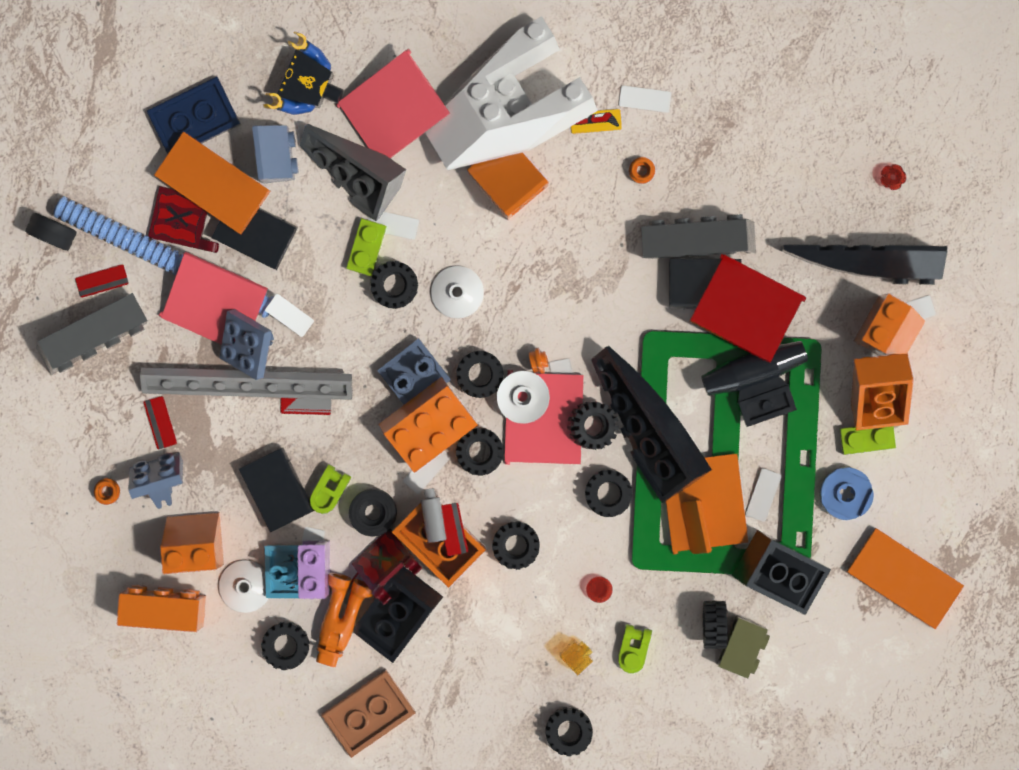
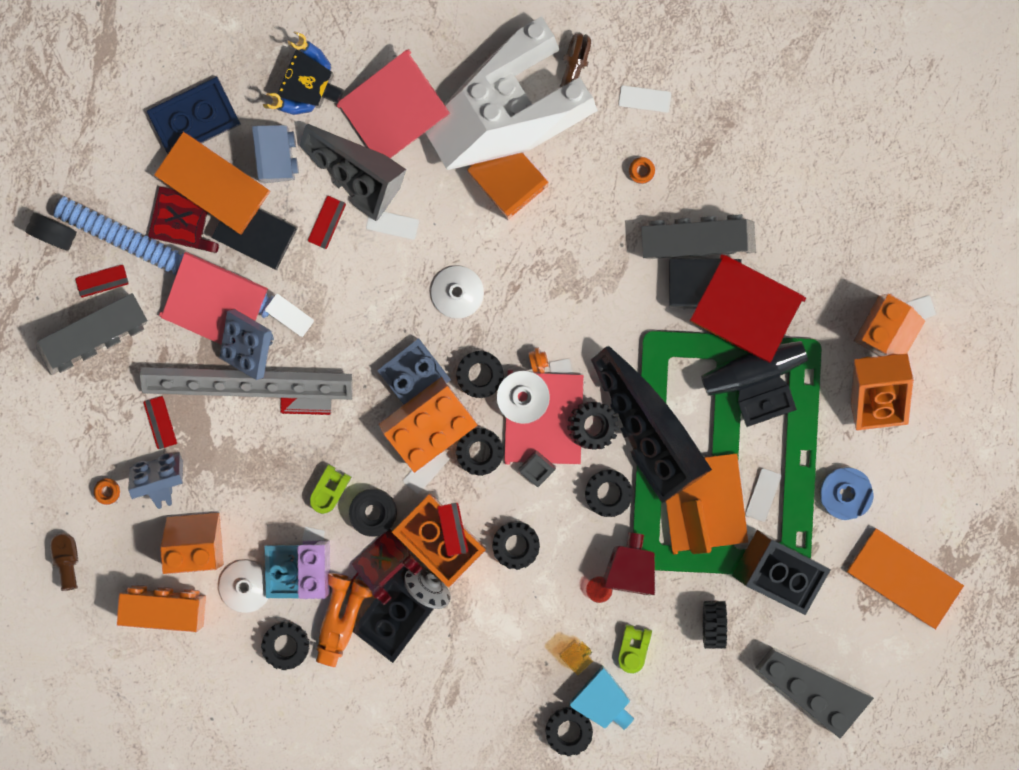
black piece [239,447,315,533] -> none
nougat tile [321,669,416,758] -> none
lime plate [346,218,387,277] -> none
black tyre [370,261,418,309] -> none
light grey cylinder [421,488,446,543] -> none
yellow sticker [571,109,622,134] -> none
olive brick [717,615,770,679] -> none
black wedge [781,245,948,285] -> none
lime plate [839,426,896,455] -> none
clear red plate [880,164,906,190] -> none
none -> reddish brown arm [50,533,79,591]
none -> red sticker [308,196,346,249]
none -> light grey dish [403,569,451,609]
none -> dark grey tile [518,450,556,487]
none -> reddish brown arm [559,32,591,87]
none -> medium azure torso [569,665,634,730]
none -> dark red torso [601,532,655,596]
none -> dark grey wedge [756,647,874,739]

